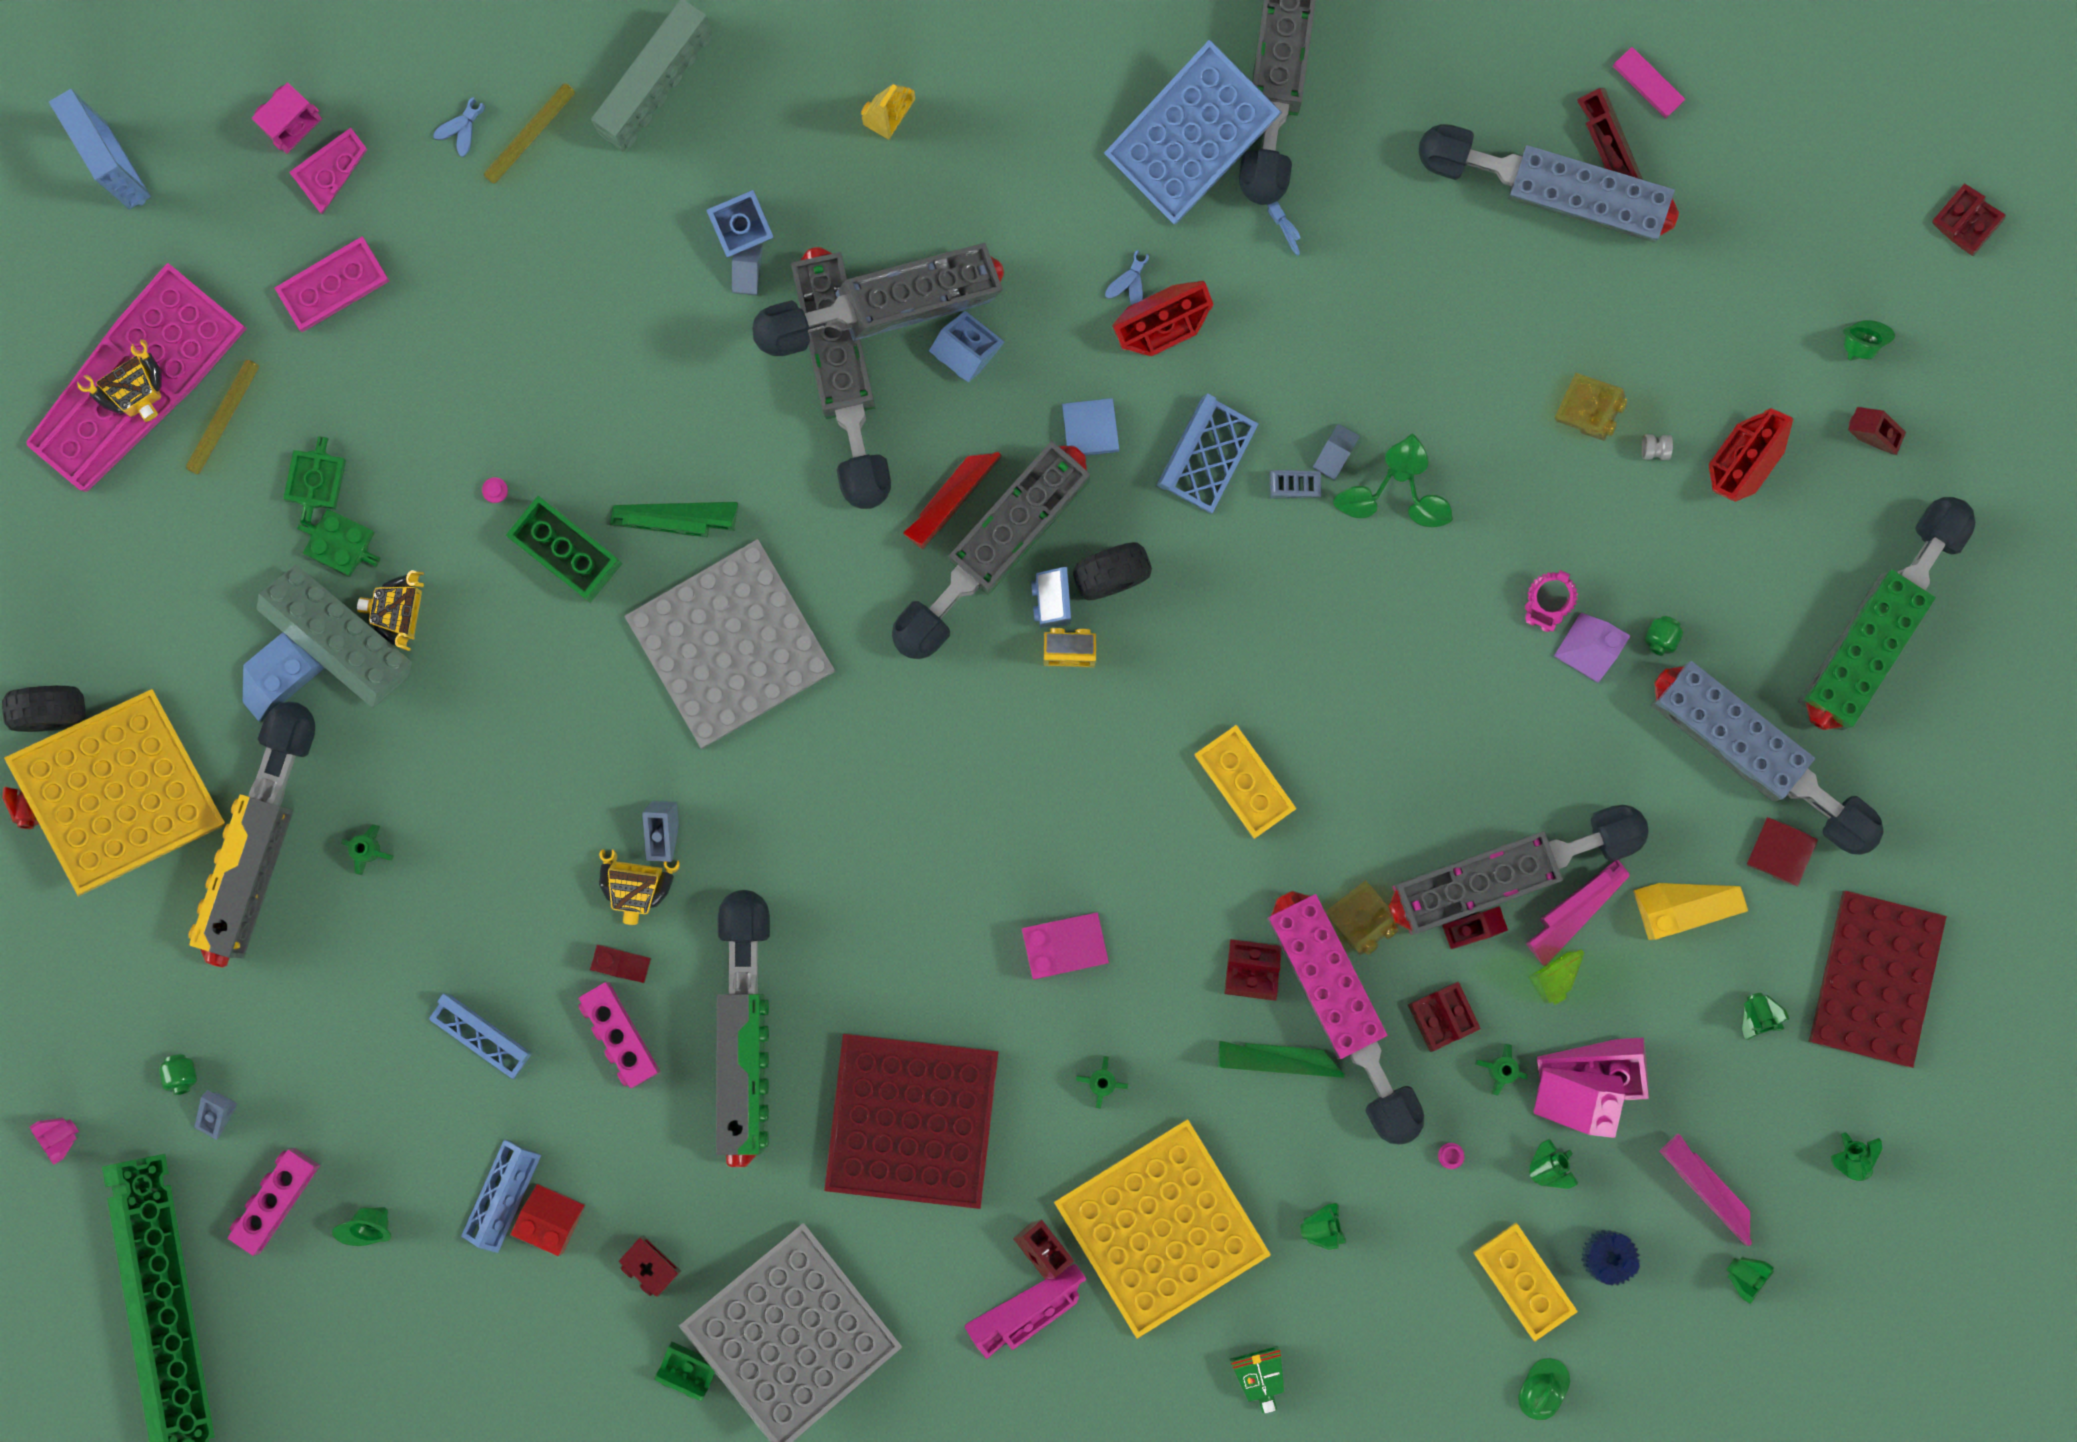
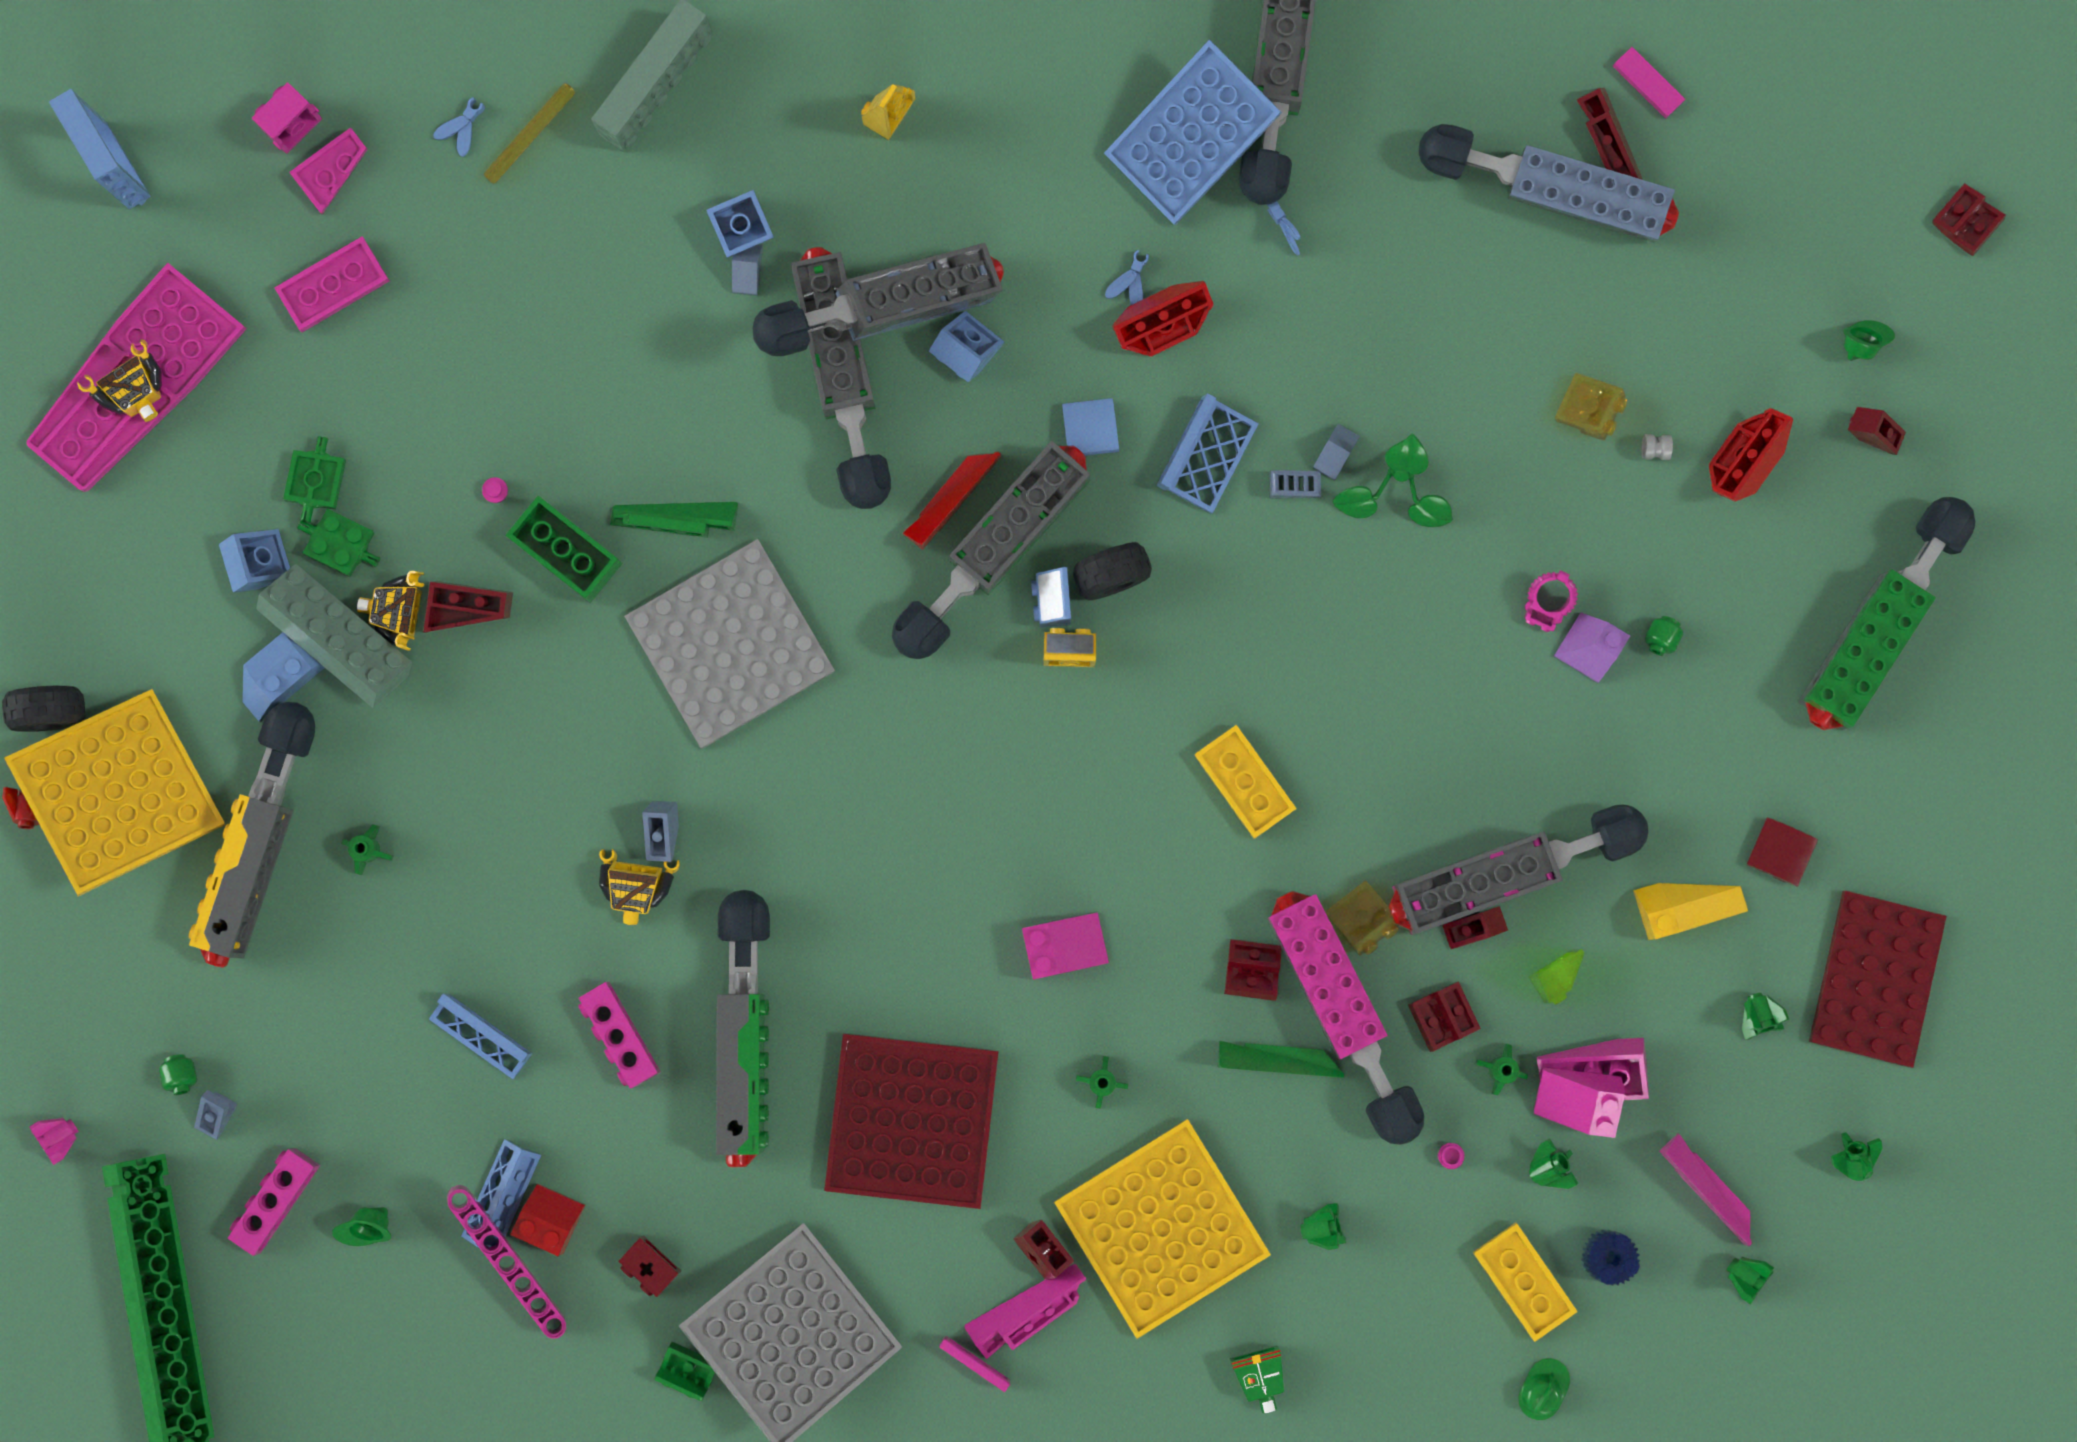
clear yellow axle [186,359,259,474] -> none
dark red slope [590,945,652,983] -> none
dark pink wedge [1525,860,1629,966] -> none
sand blue piece [1651,661,1884,855] -> none
none -> medium blue slope [219,529,290,593]
none -> dark red wedge [423,581,513,633]
none -> dark pink beam [447,1185,566,1339]
none -> dark pink tile [939,1336,1010,1392]

